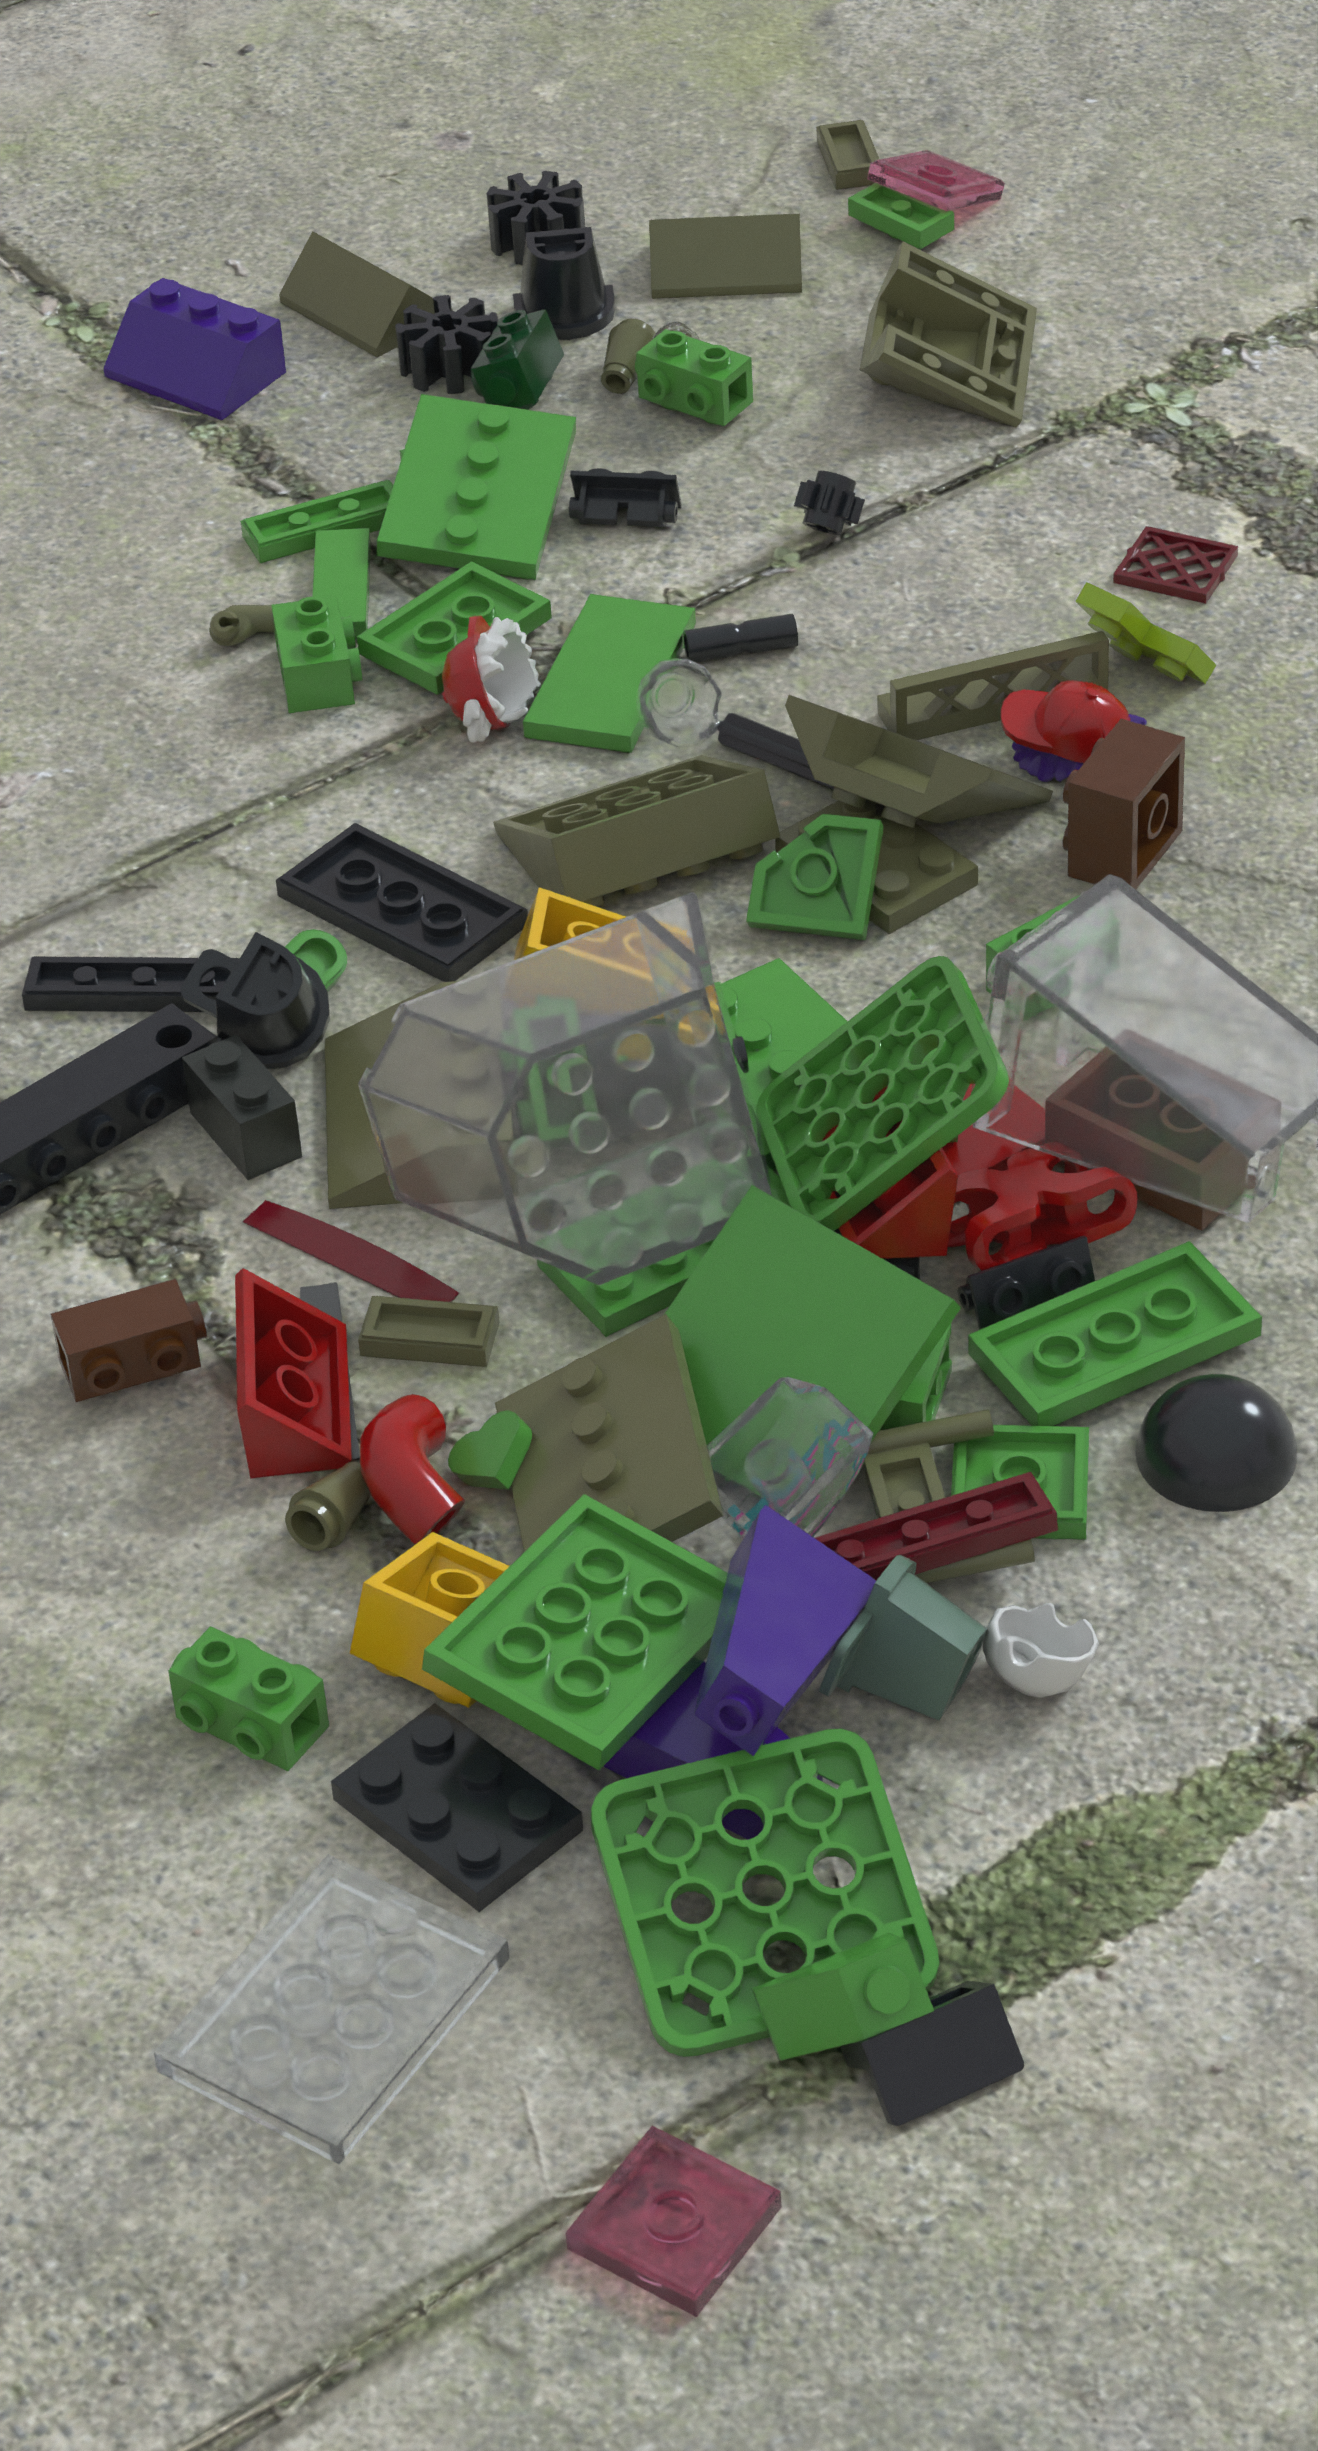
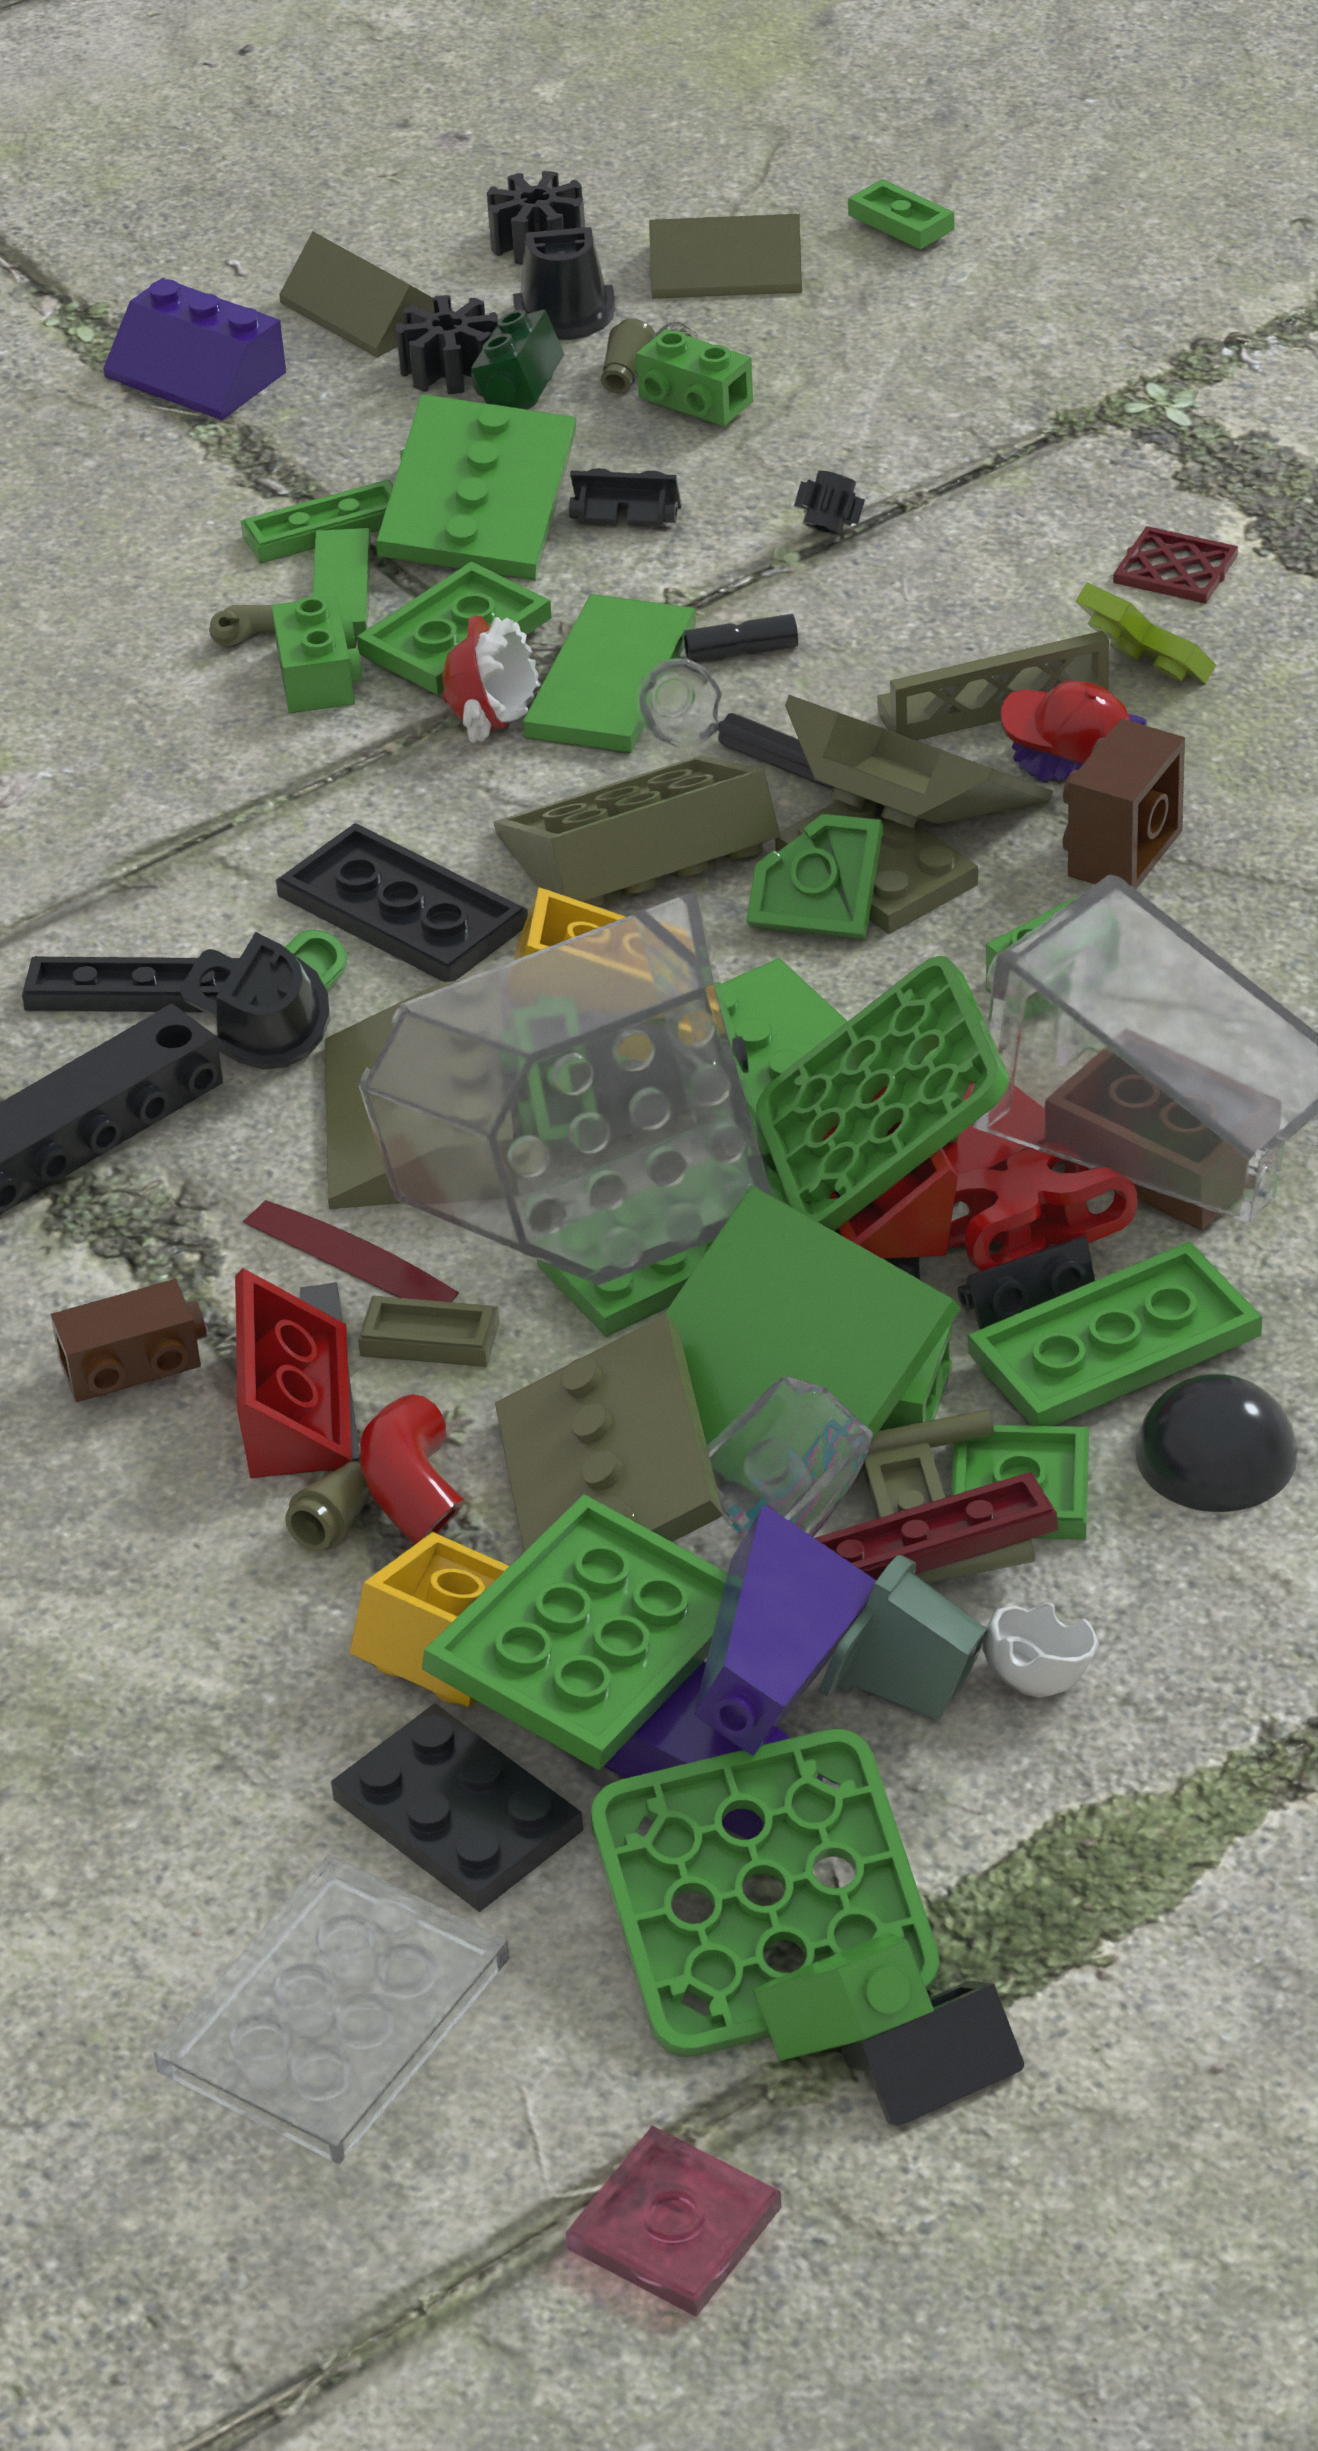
bright green brick [168,1626,330,1771] -> none
pearl dark grey brick [182,1035,302,1180] -> none
bright green tile [448,1410,532,1490] -> none
olive tile [816,120,884,190] -> none
olive slope [859,241,1037,428] -> none
clear pink tile [867,150,1005,211] -> none

